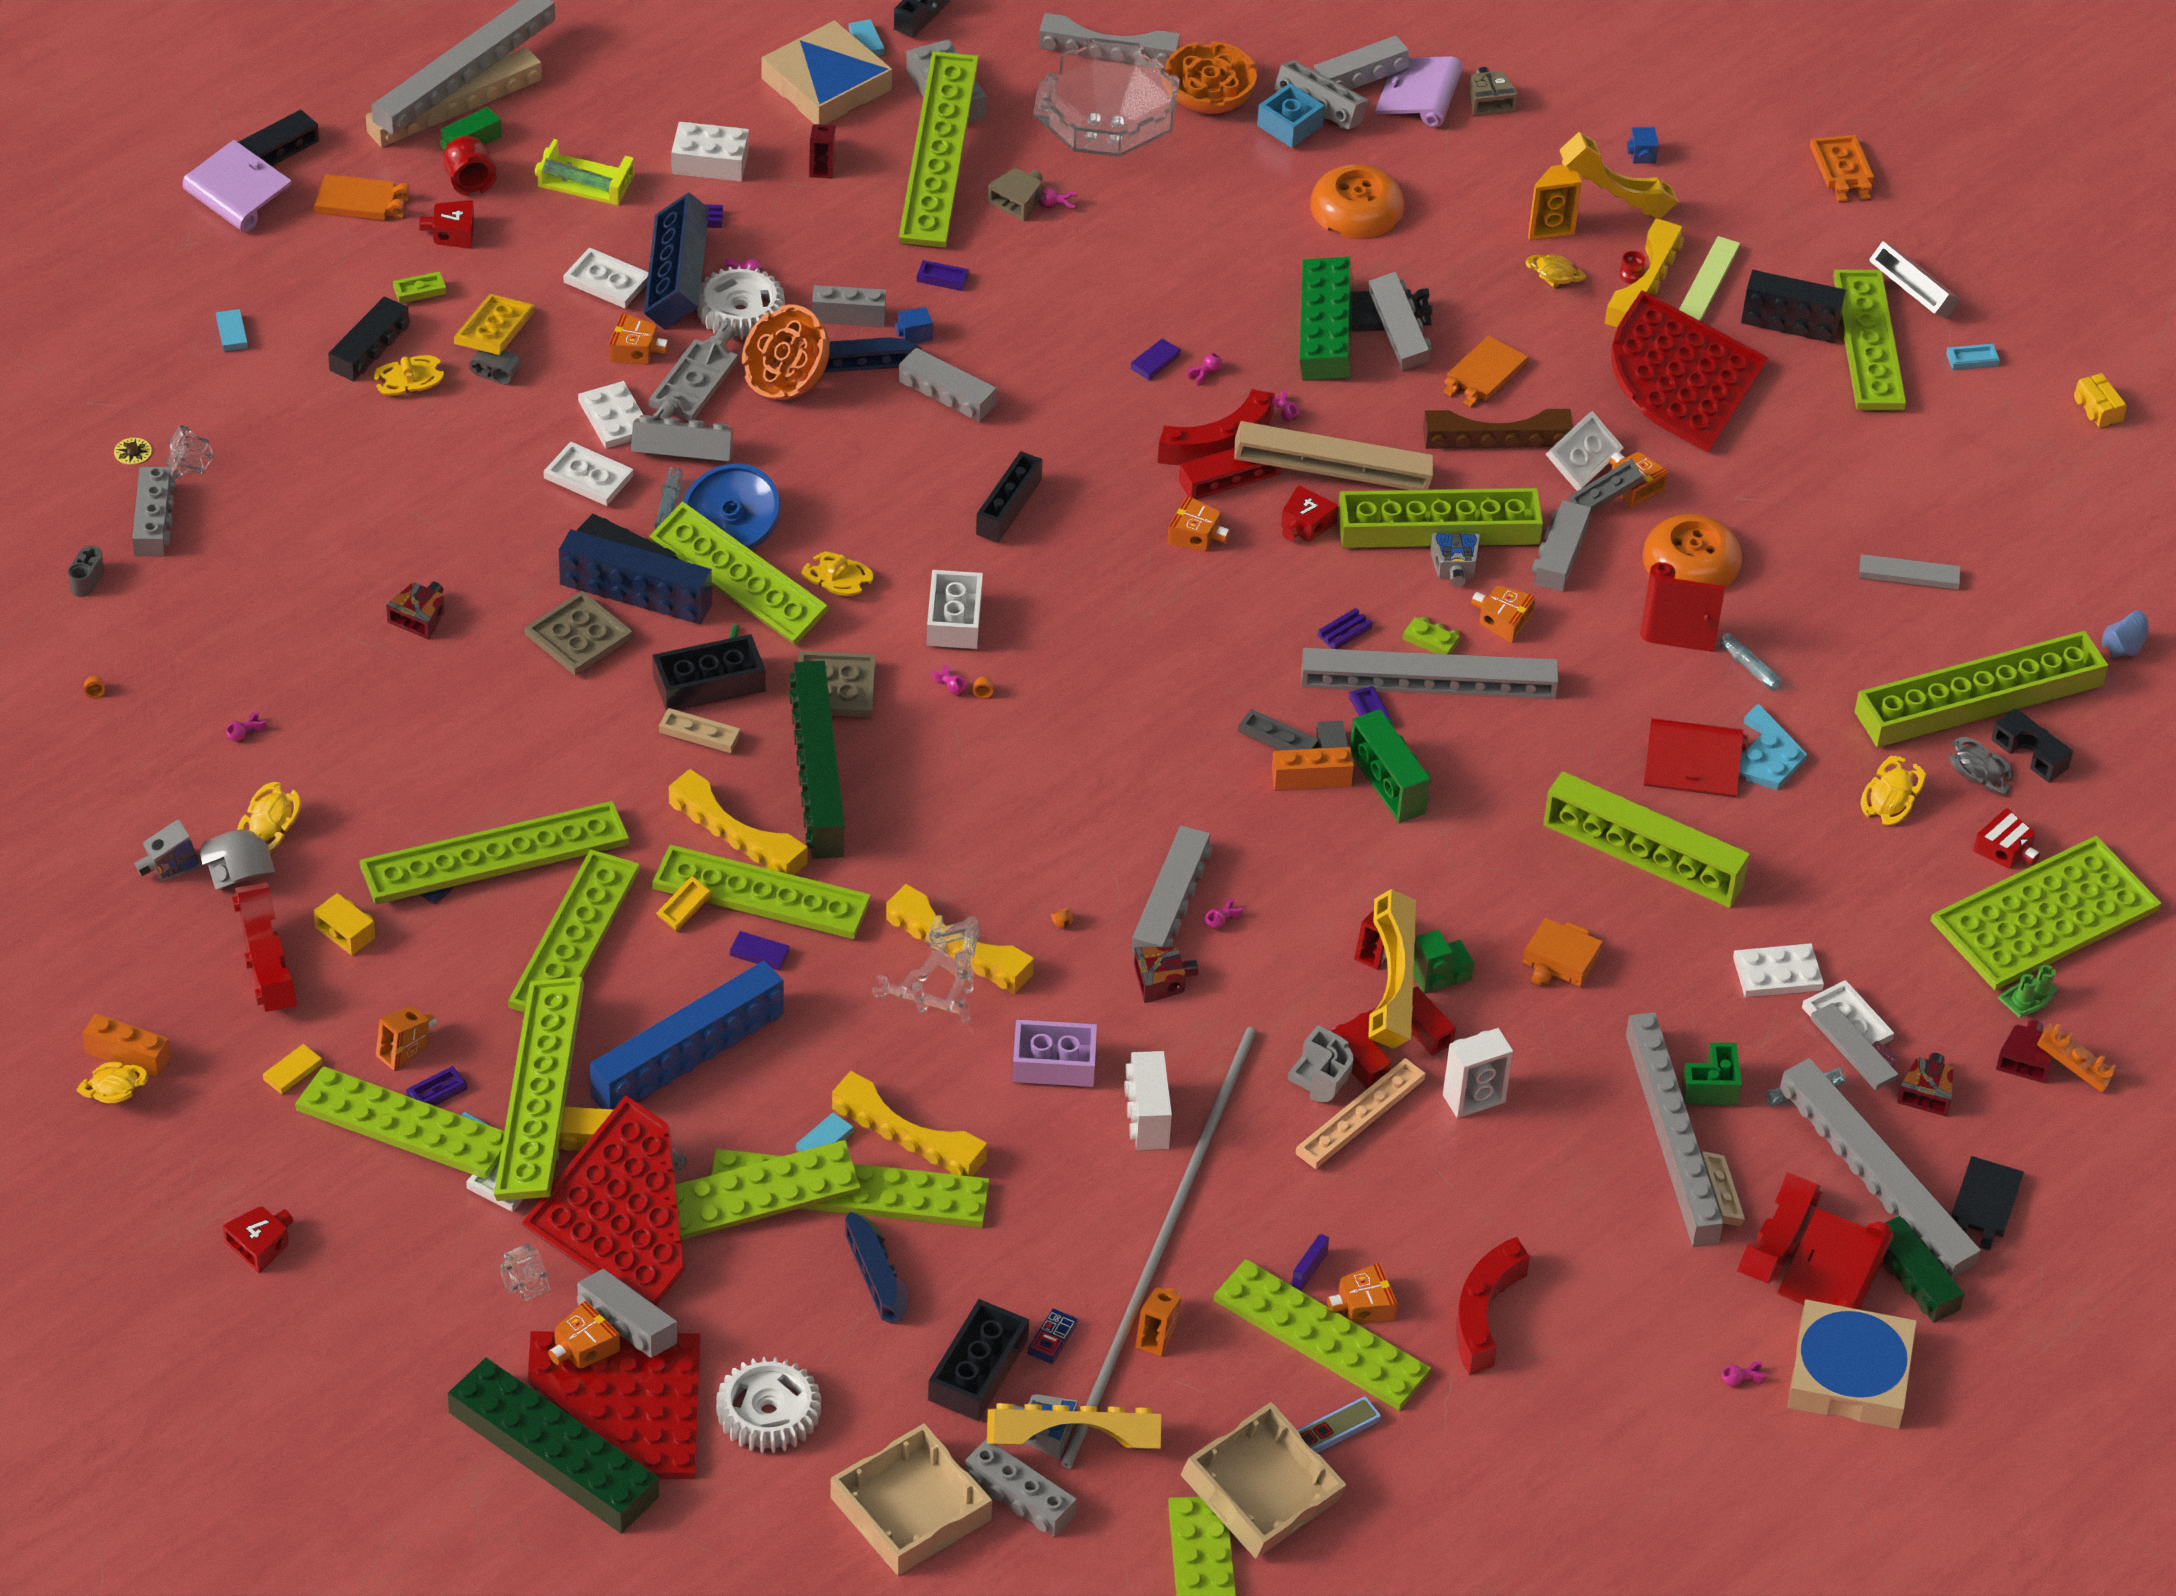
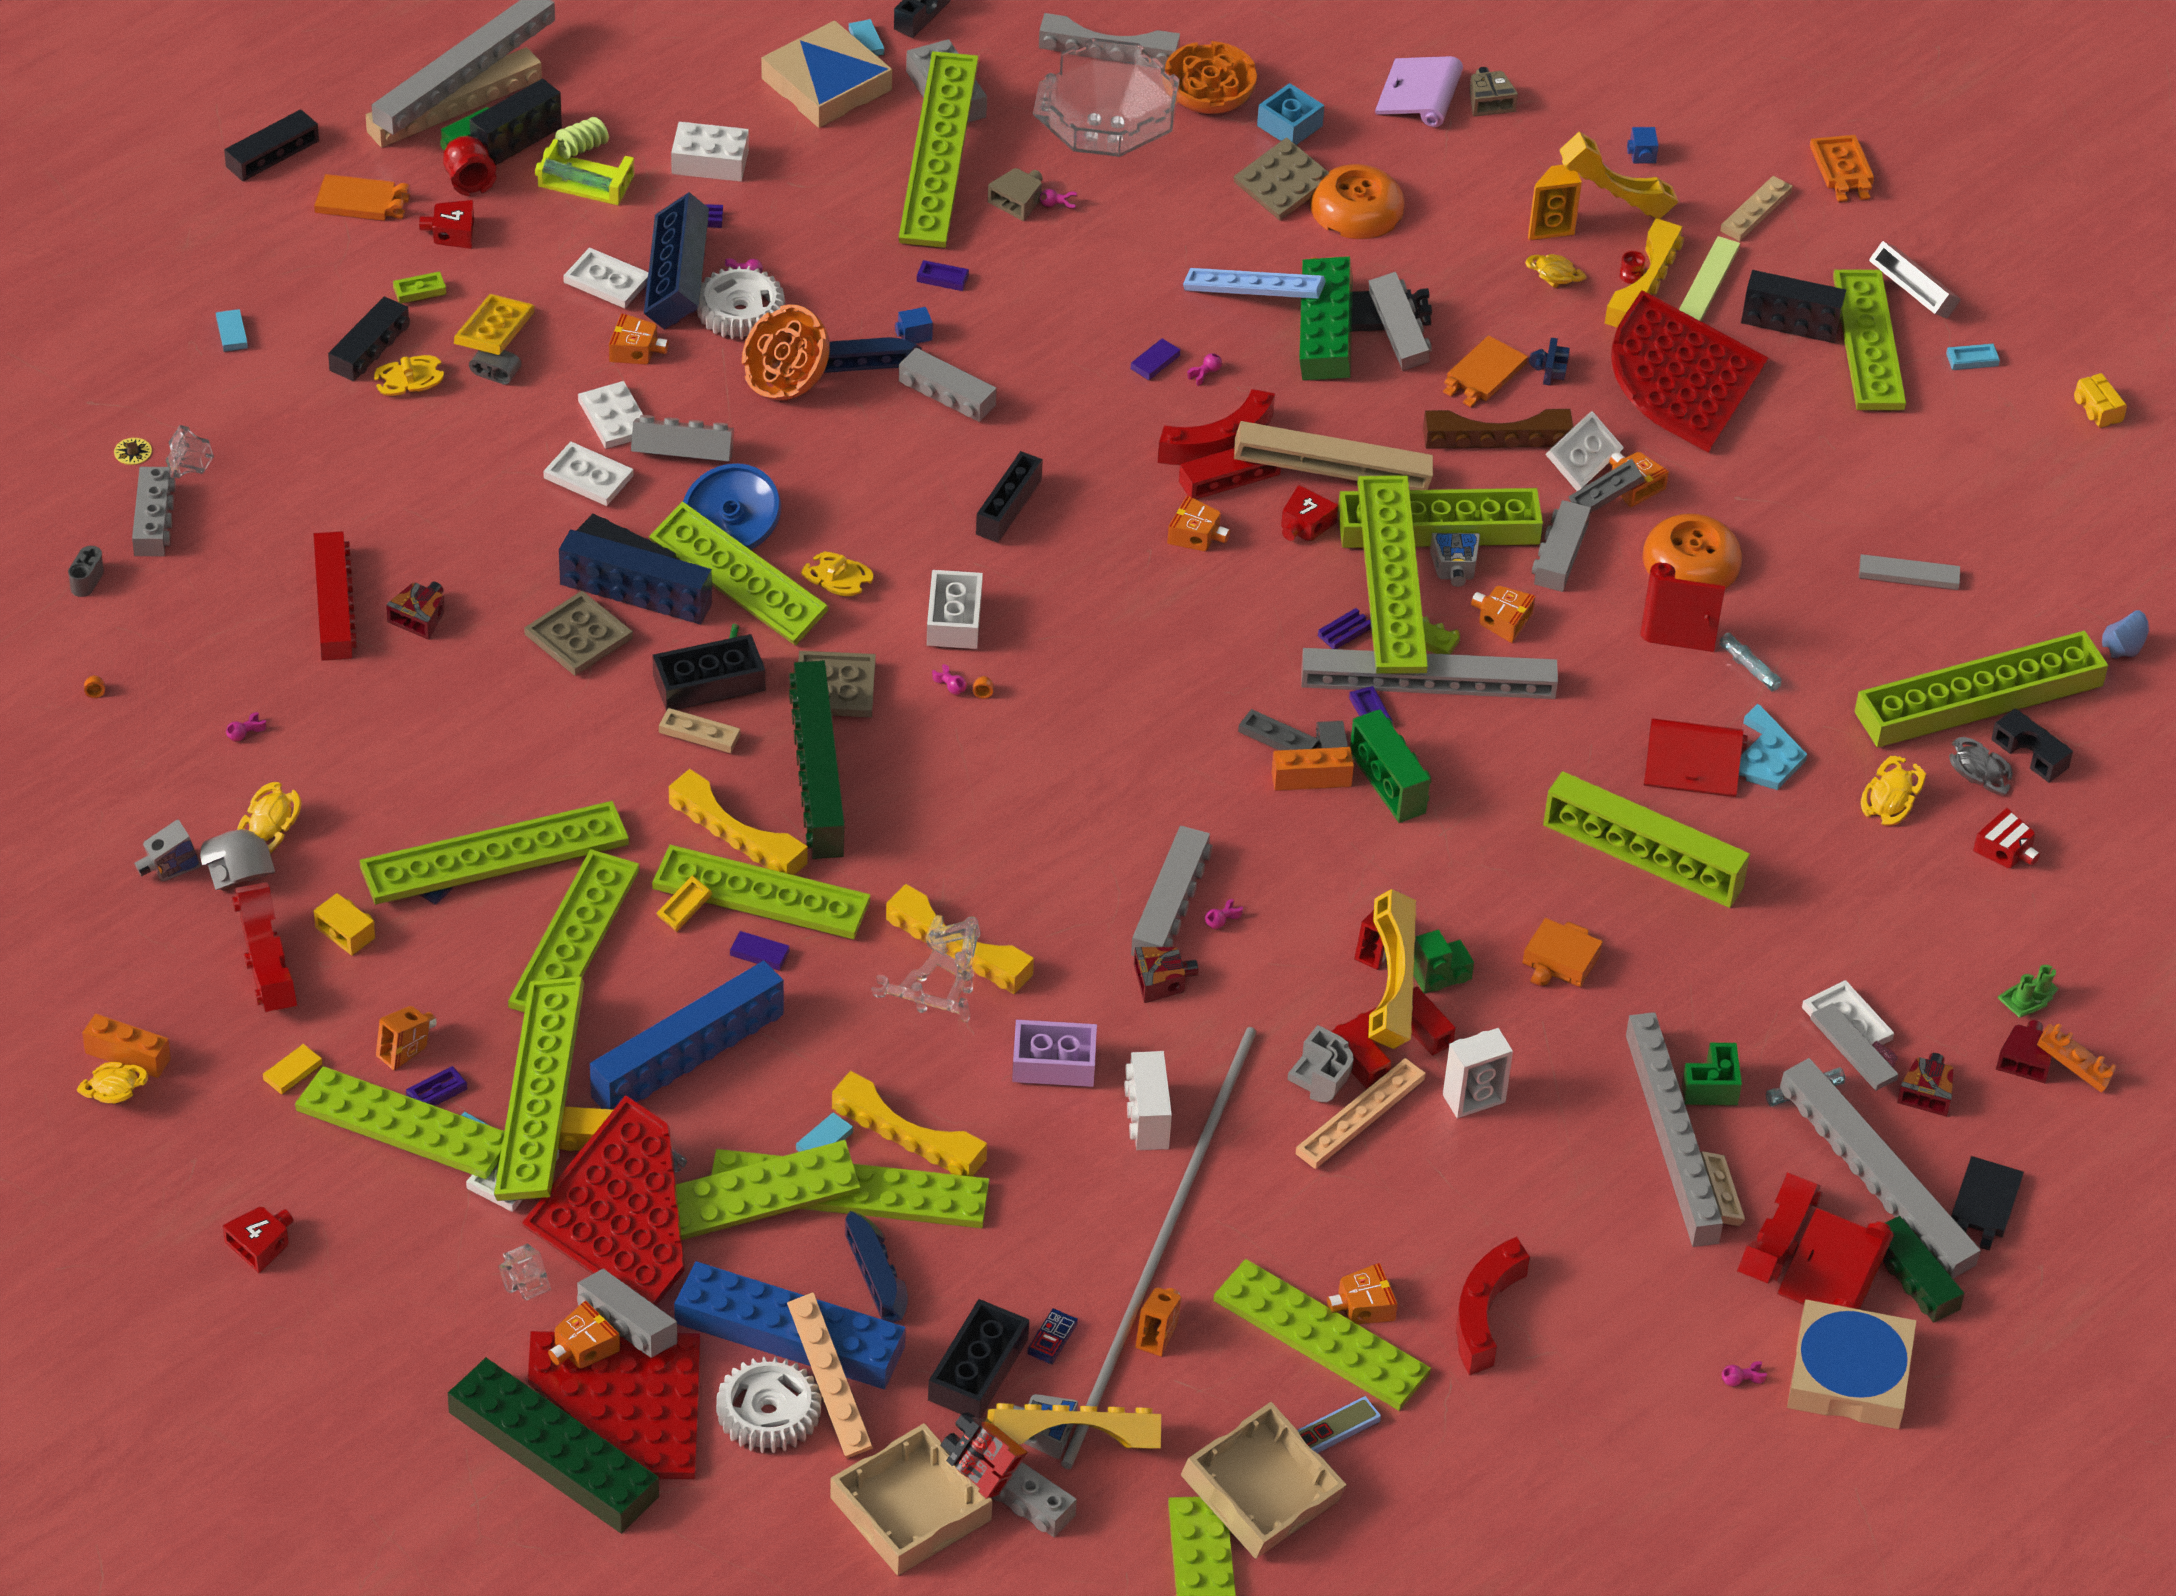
lavender door [183,140,292,233] -> none
light grey plate [649,324,738,421] -> none
clear light blue pin [654,468,683,530] -> none
dark red torso [809,124,836,179] -> none
light grey brick [812,285,886,327] -> none
orange hinge [1050,907,1073,929] -> none
light grey brick [1274,60,1368,130] -> none
dark pink arm [1274,390,1300,421] -> none
dark purple tile [1292,1234,1329,1291] -> none
light grey brick [1314,36,1410,90] -> none
white plate [1733,943,1824,998] -> none
lime plate [1930,835,2162,991] -> none
none -> red brick [313,531,357,660]
none -> black brick [469,78,562,166]
none -> yellowish green piece [555,117,609,159]
none -> blue brick [674,1261,906,1390]
none -> light nougat plate [787,1292,873,1459]
none -> hips [940,1412,1028,1499]
none -> light blue tile [1183,268,1325,299]
none -> dark tan plate [1233,137,1329,221]
none -> lime plate [1357,476,1428,674]
none -> dark blue hips [1529,338,1570,385]
none -> tan plate [1720,176,1793,241]

